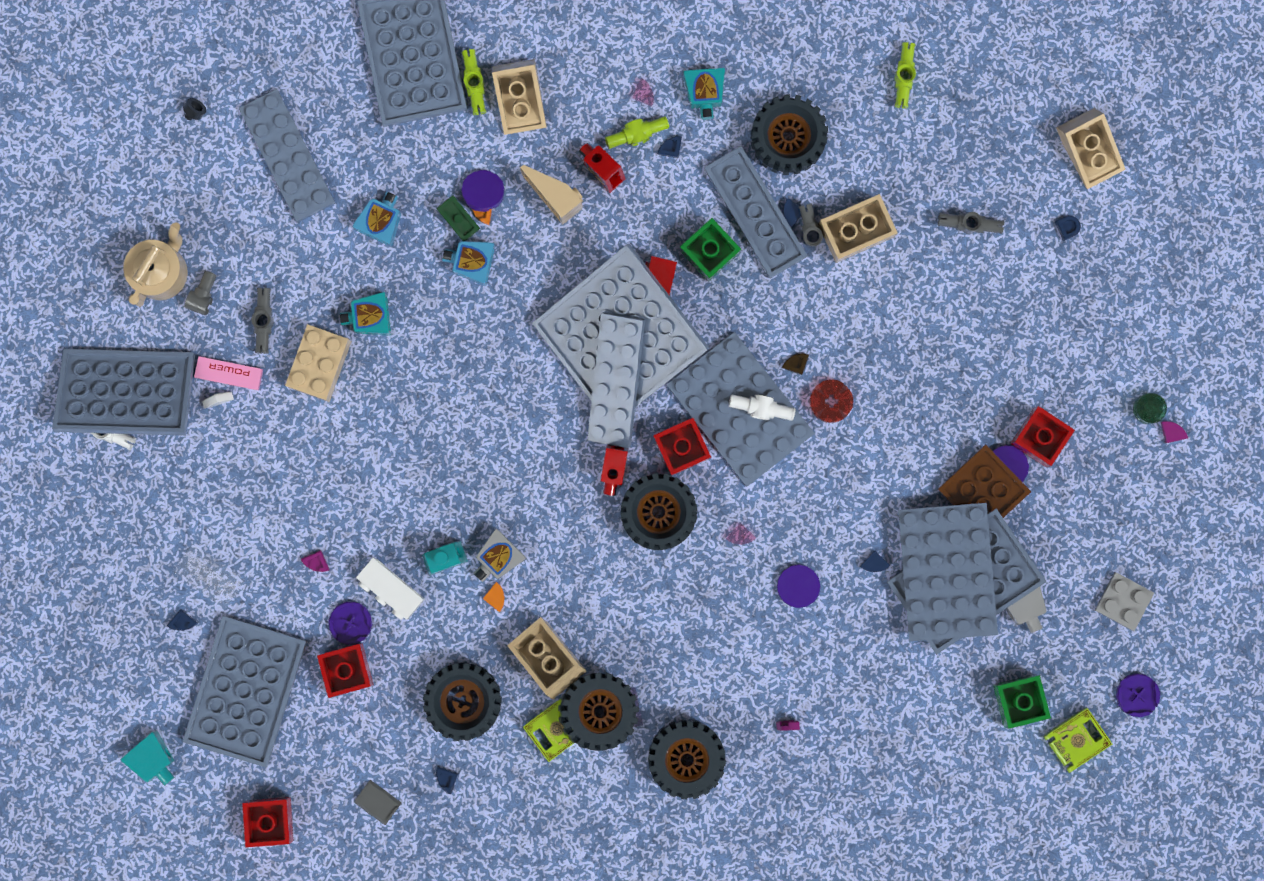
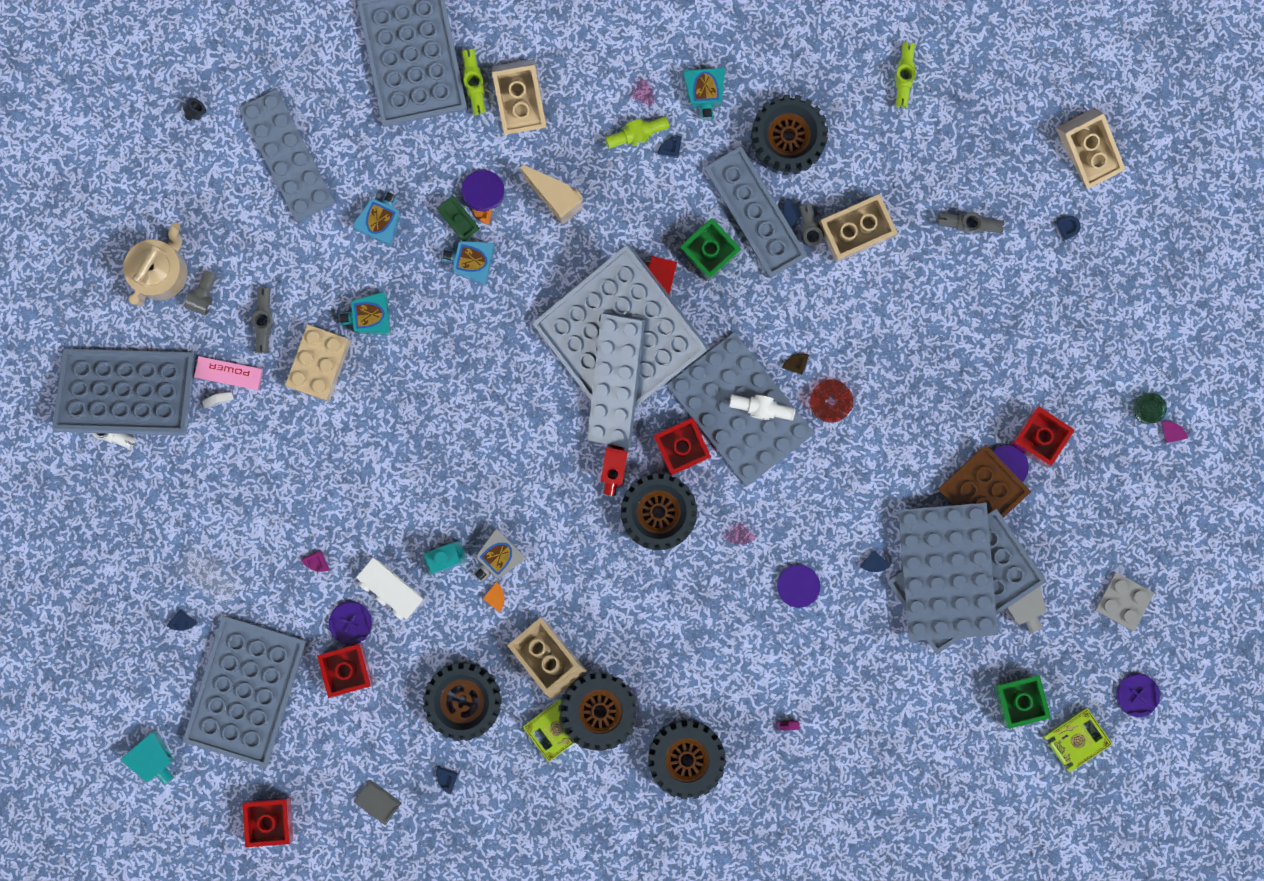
red torso [579,143,626,193] -> none

